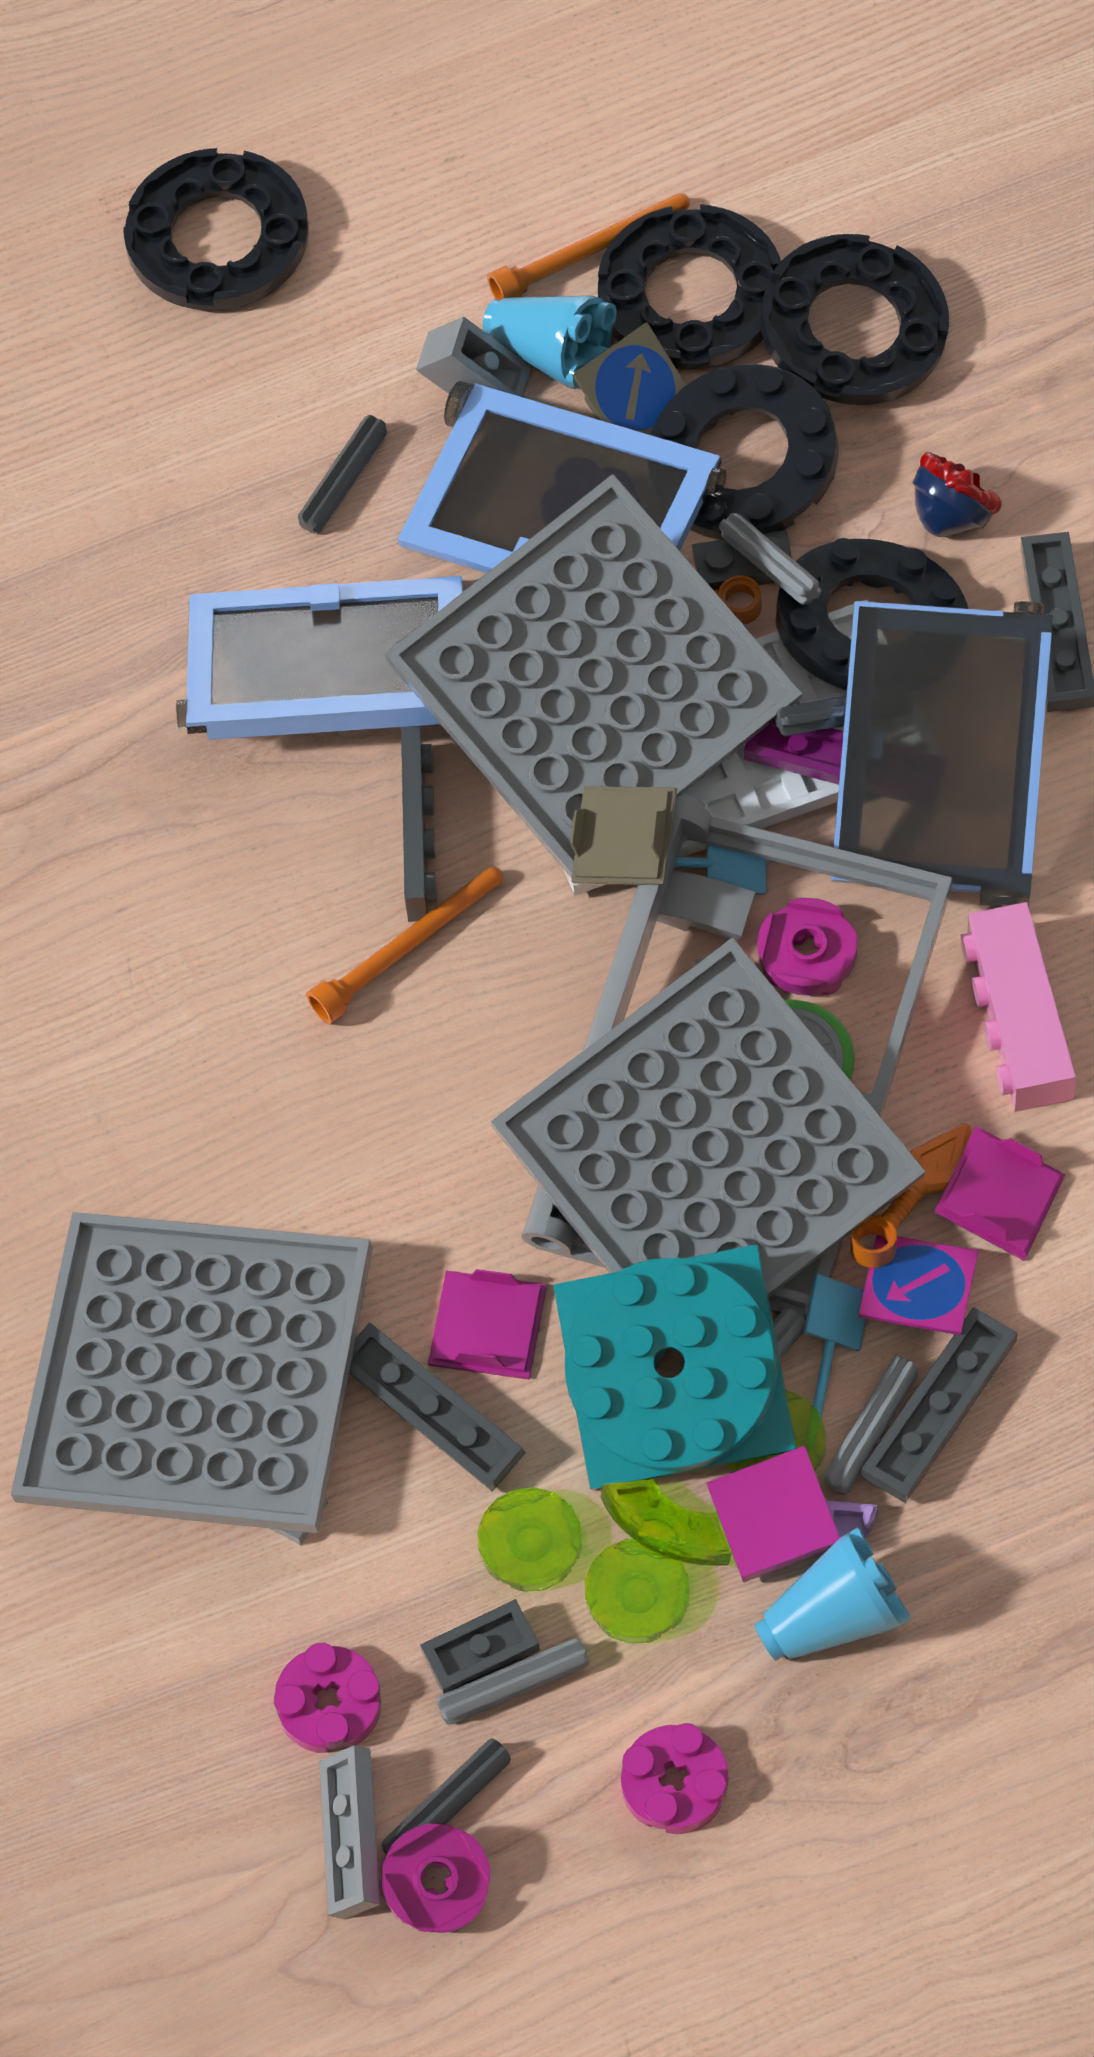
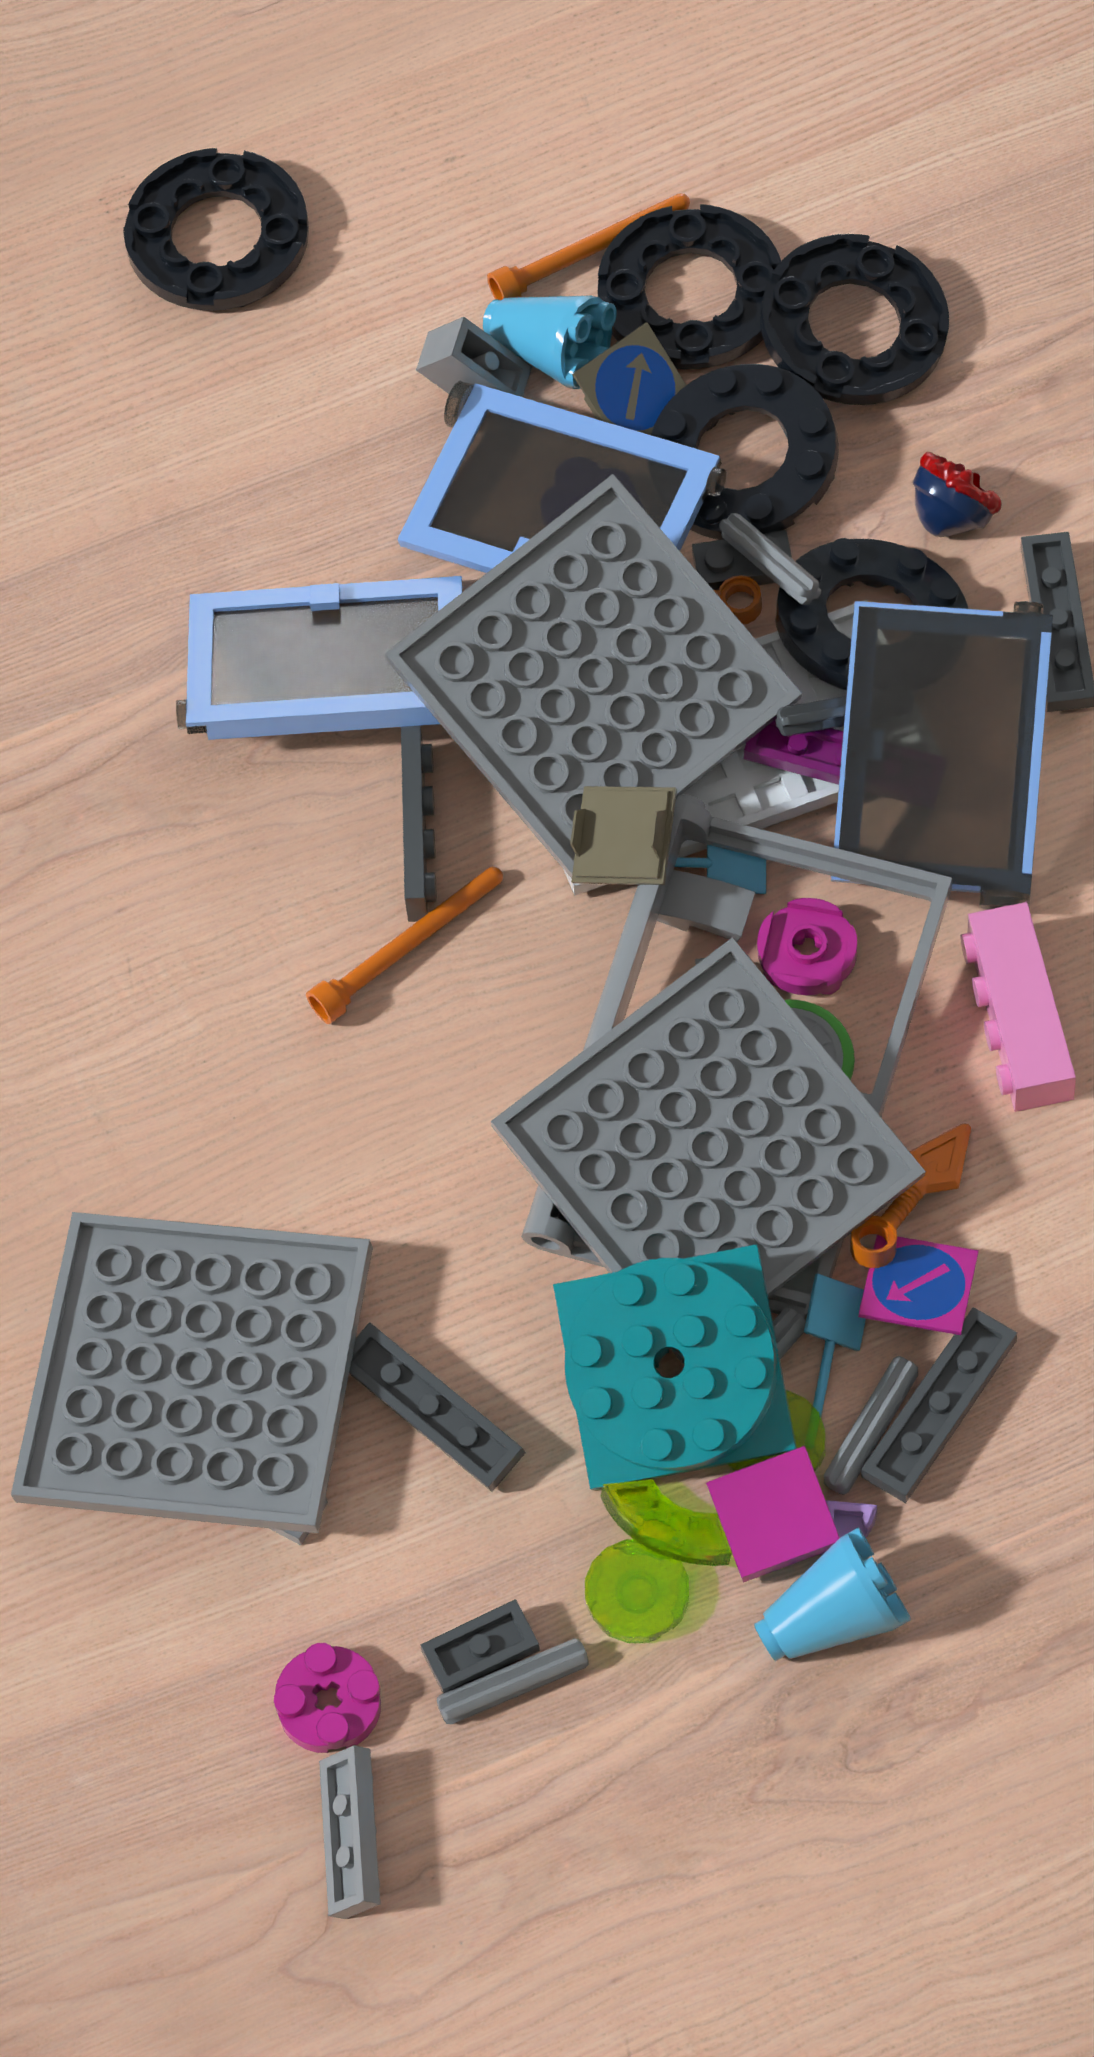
dark grey axle [298,415,387,534] -> none
dark grey axle [381,1738,511,1856] -> none
dark pink plate [381,1824,491,1933] -> none
dark pink piece [428,1269,547,1380] -> none
clear neon green tile [477,1487,582,1592] -> none
dark pink plate [621,1723,729,1834] -> none
dark pink piece [934,1126,1066,1261] -> none

